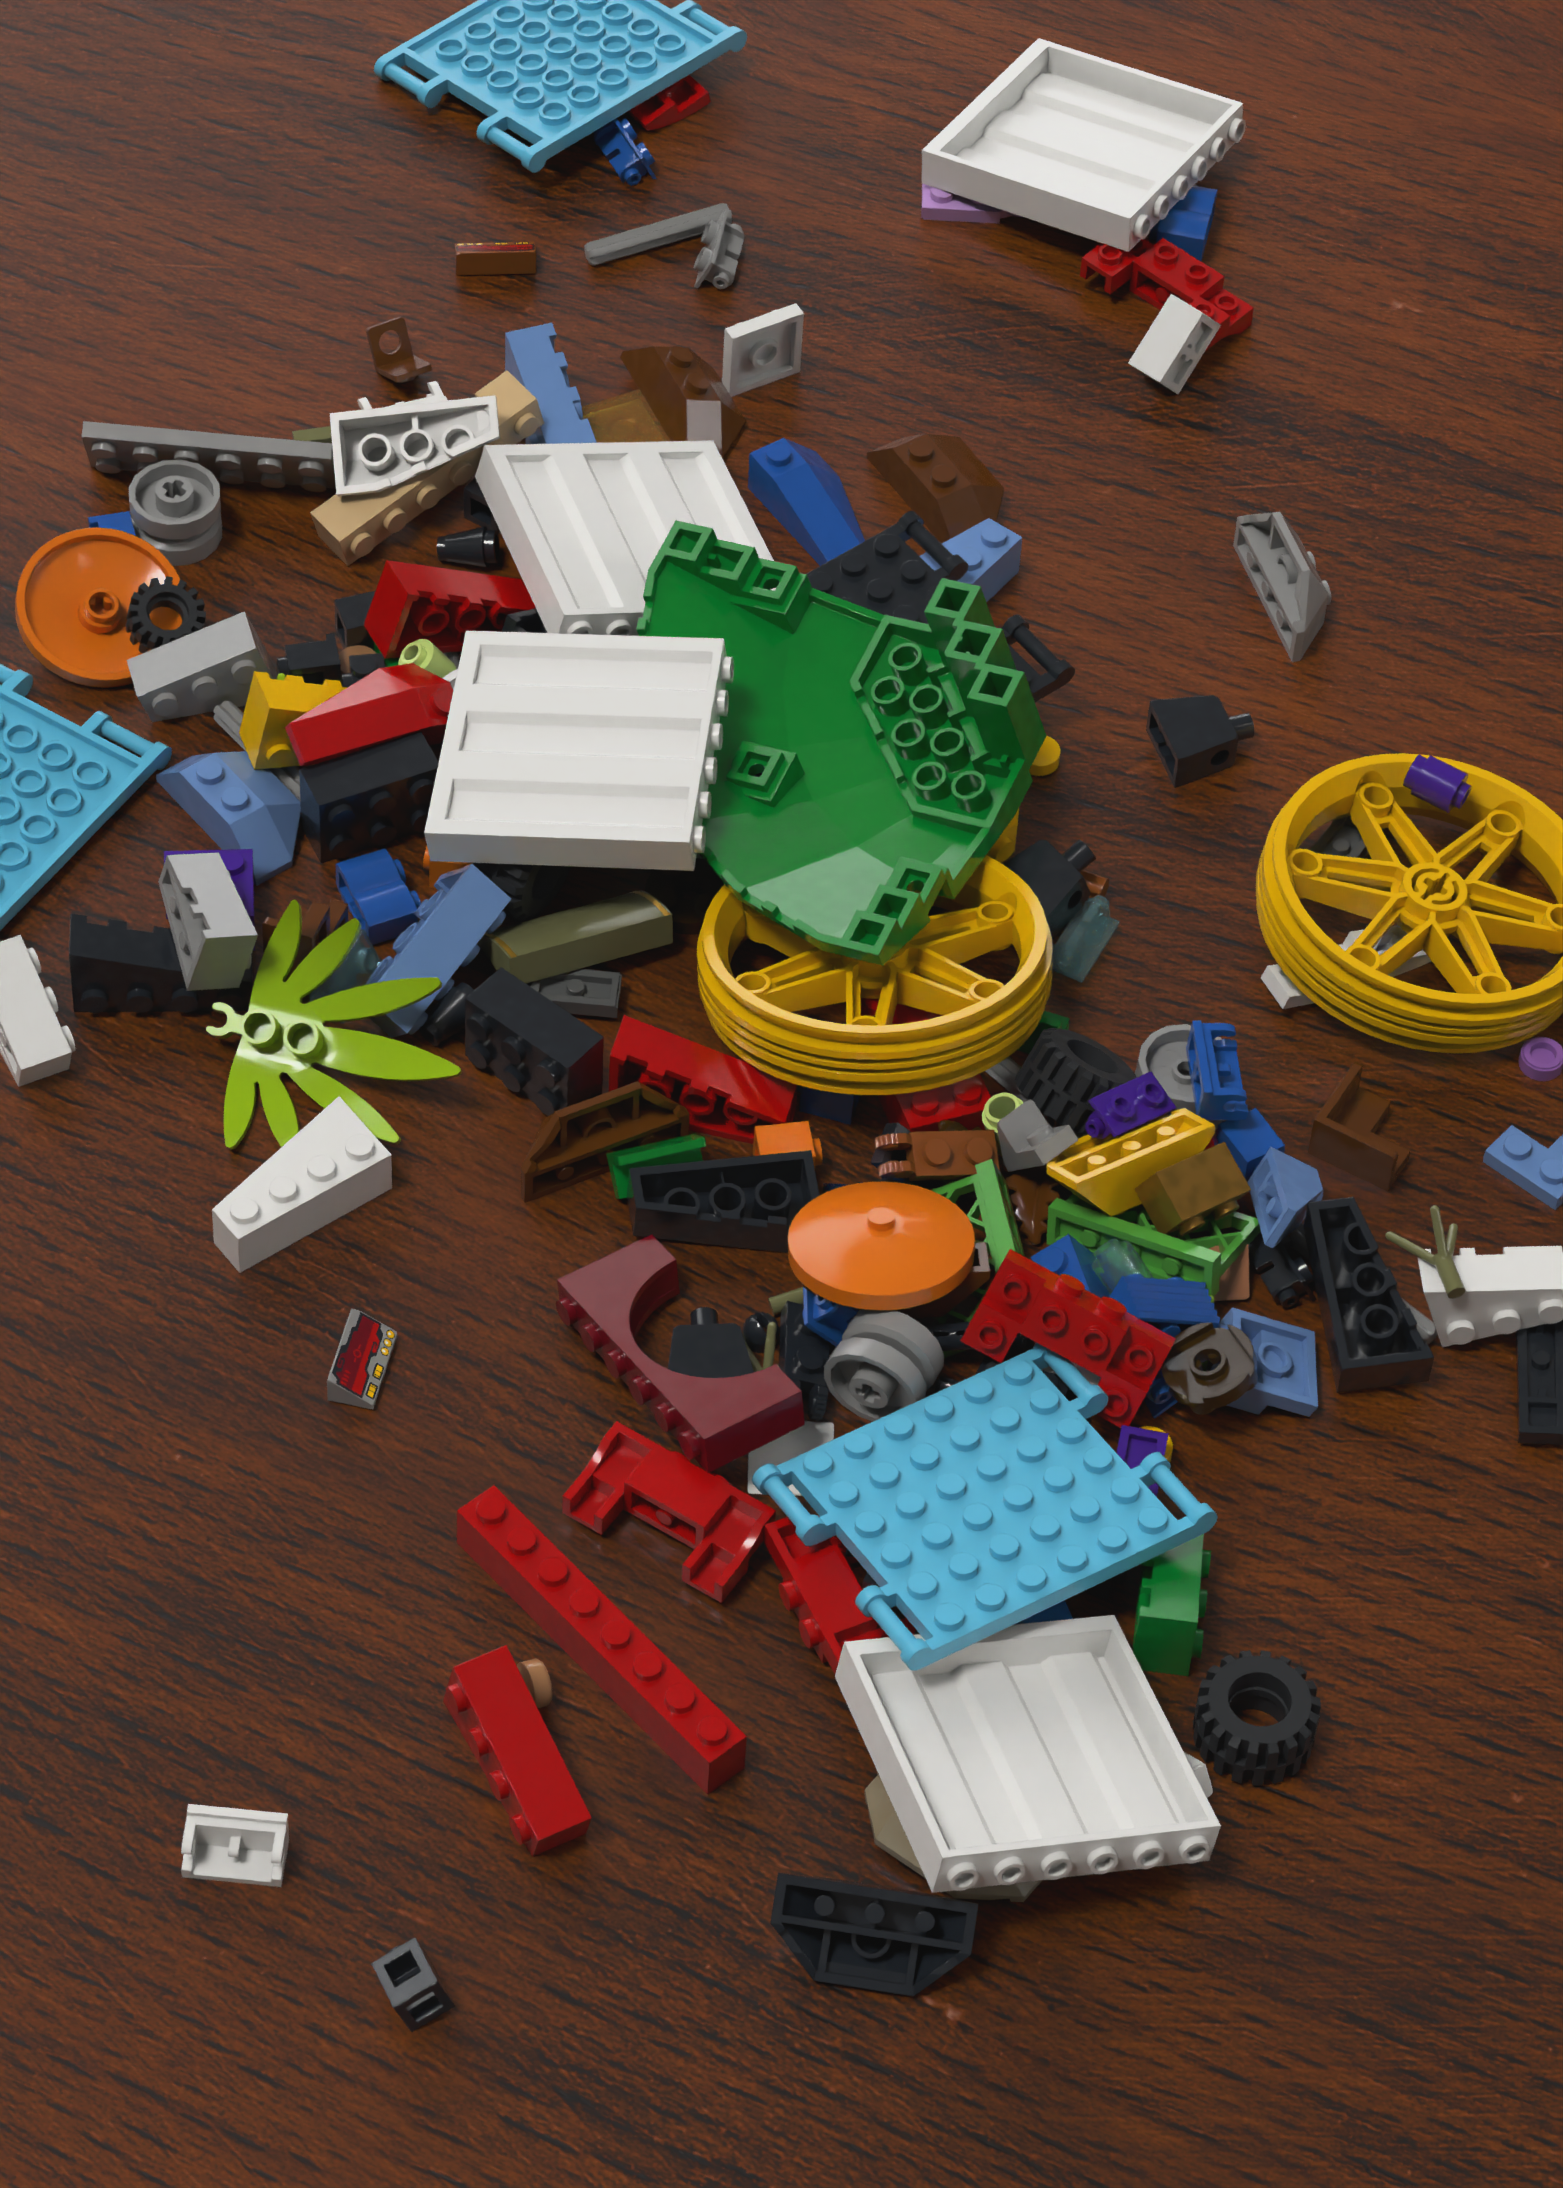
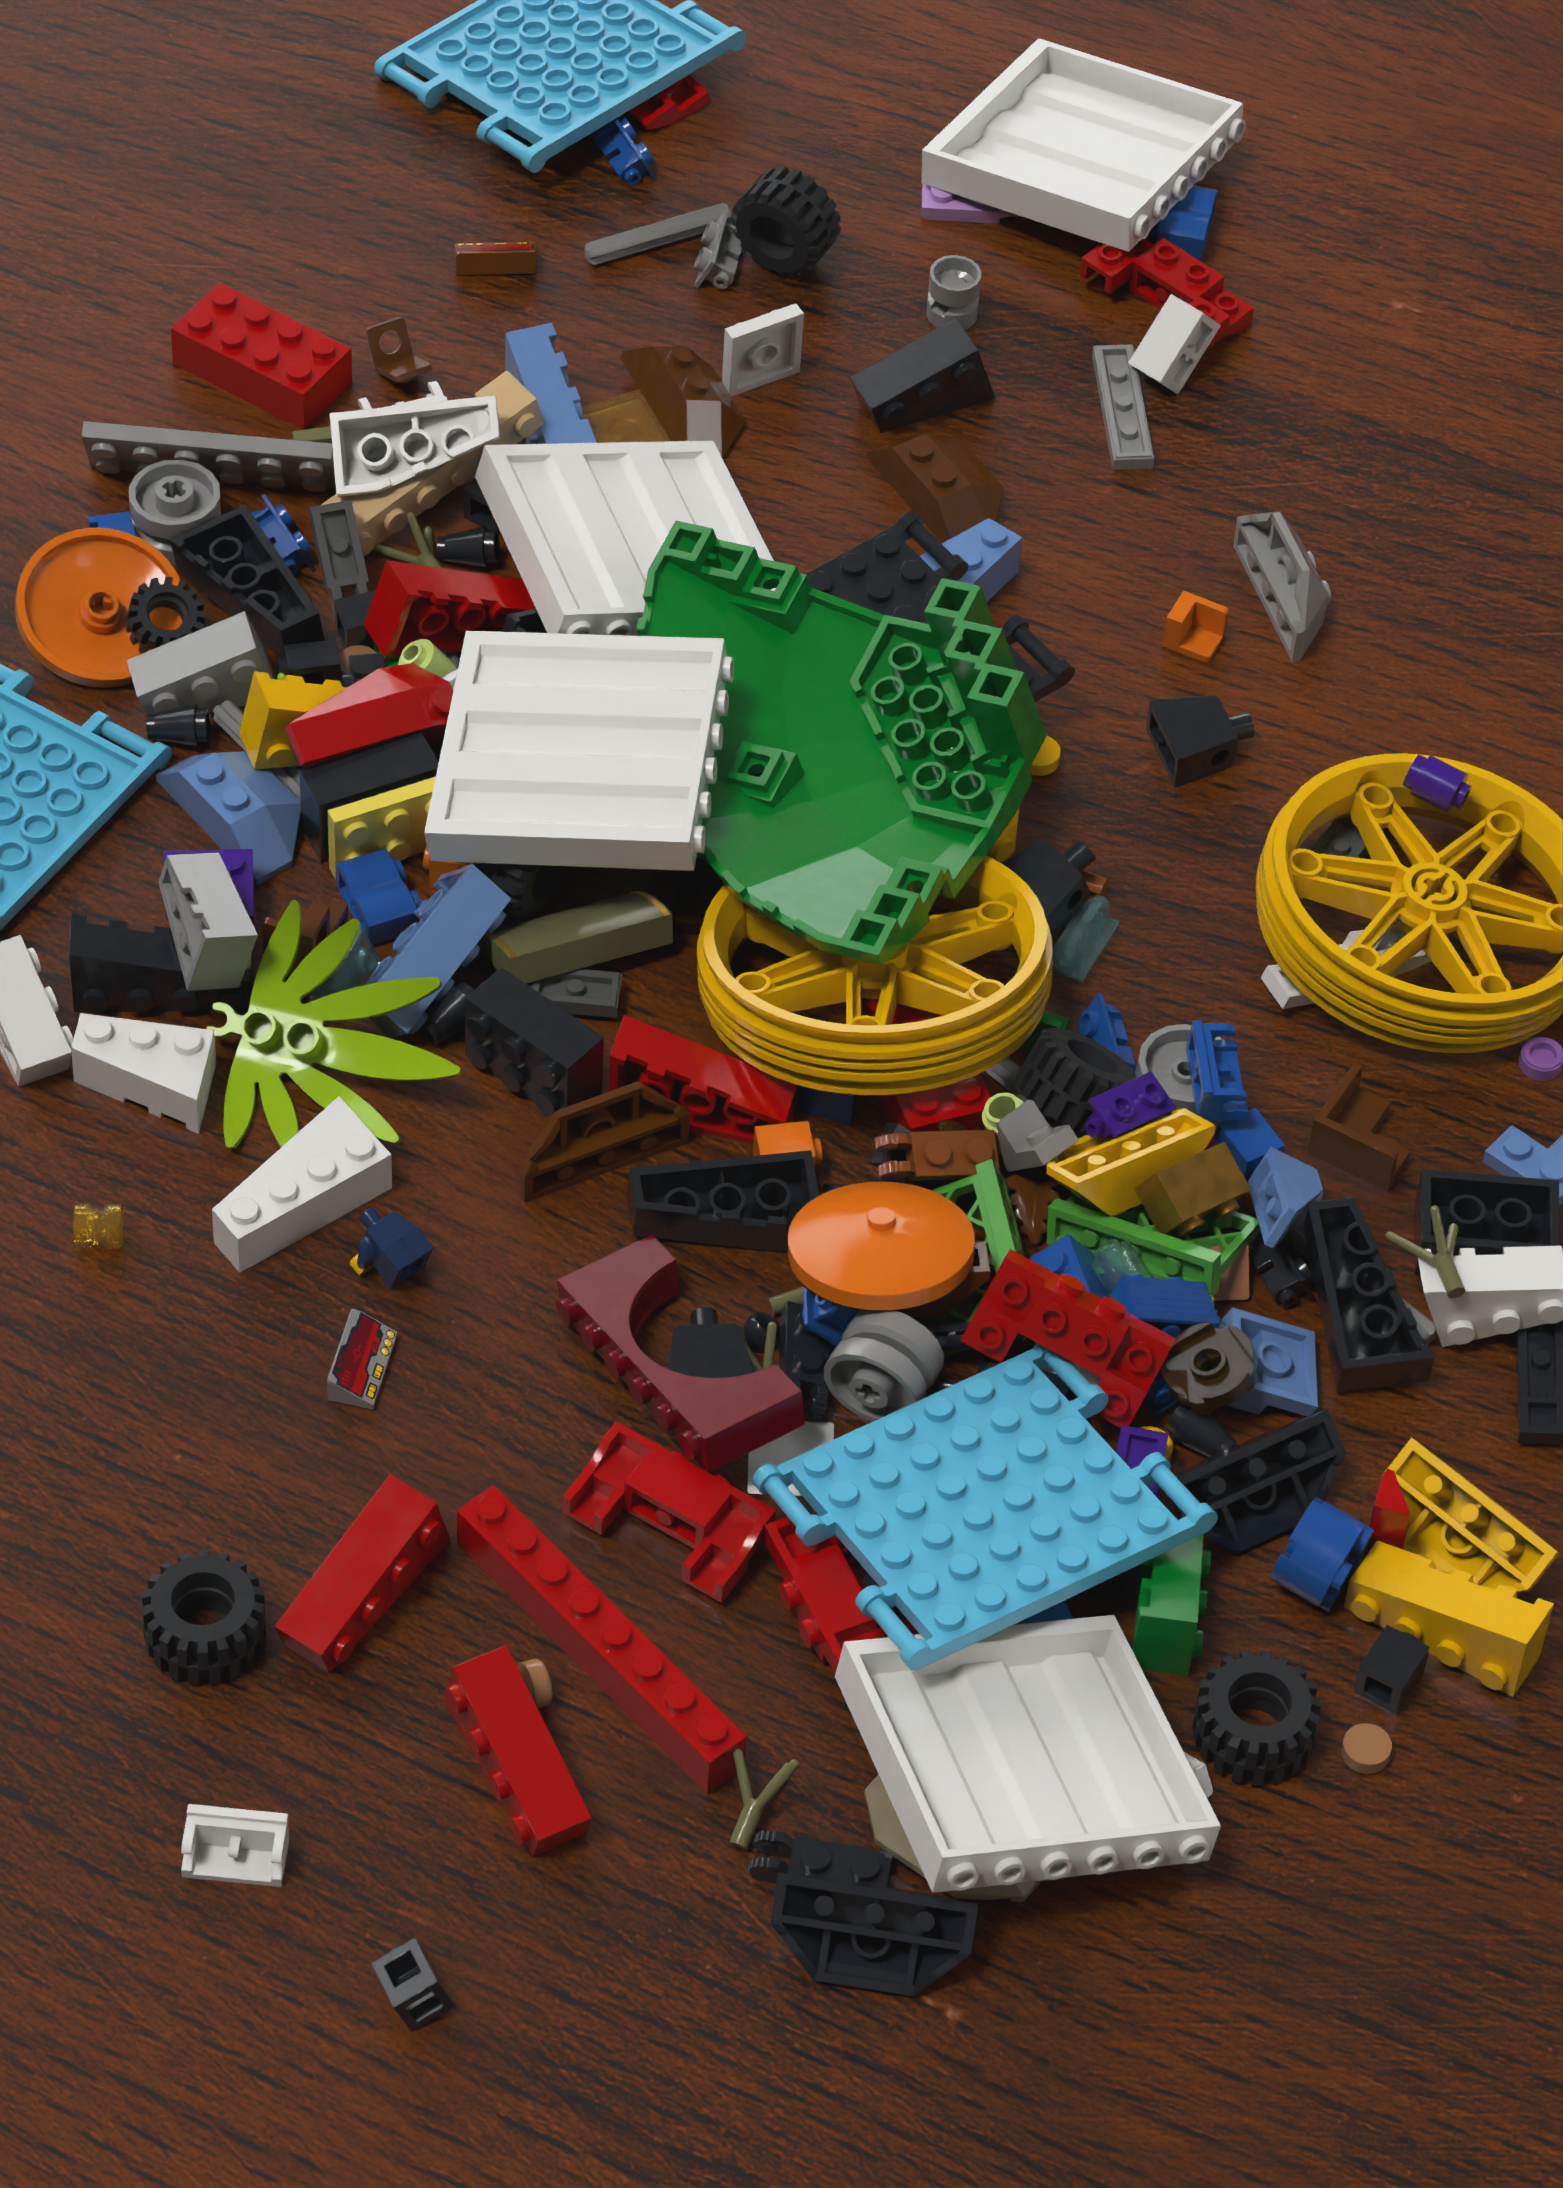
green panel [607,1134,707,1199] -> none
blue wedge [748,438,865,566] -> none
none -> white wedge [71,1013,216,1134]
none -> clear yellow wheel [73,1203,123,1250]
none -> black tyre [142,1551,266,1685]
none -> black cone [146,704,211,747]
none -> black wedge [170,505,325,657]
none -> red brick [171,282,352,430]
none -> blue hinge [251,494,316,575]
none -> red wedge [275,1474,451,1673]
none -> dark grey hinge [308,500,369,621]
none -> light yellow plate [328,777,436,880]
none -> dark blue piece [350,1207,434,1290]
none -> olive plant [372,512,442,568]
none -> olive plant [729,1749,799,1850]
none -> black tyre [731,167,841,277]
none -> black hinge [748,1829,893,1887]
none -> black wedge [850,318,996,433]
none -> light grey wheel [926,255,982,330]
none -> blue hinge [1077,993,1137,1073]
none -> light grey tile [1092,344,1154,470]
none -> orange panel [1163,591,1229,663]
none -> black cone [1165,1404,1237,1458]
none -> black wedge [1171,1410,1346,1554]
none -> blue brick [1269,1497,1375,1612]
none -> medium nougat tile [1341,1723,1392,1774]
none -> yellow wedge [1344,1540,1554,1697]
none -> black brick [1354,1625,1430,1714]
none -> red slope [1363,1469,1410,1557]
none -> yellow wedge [1382,1437,1559,1593]
none -> black brick [1415,1169,1560,1275]

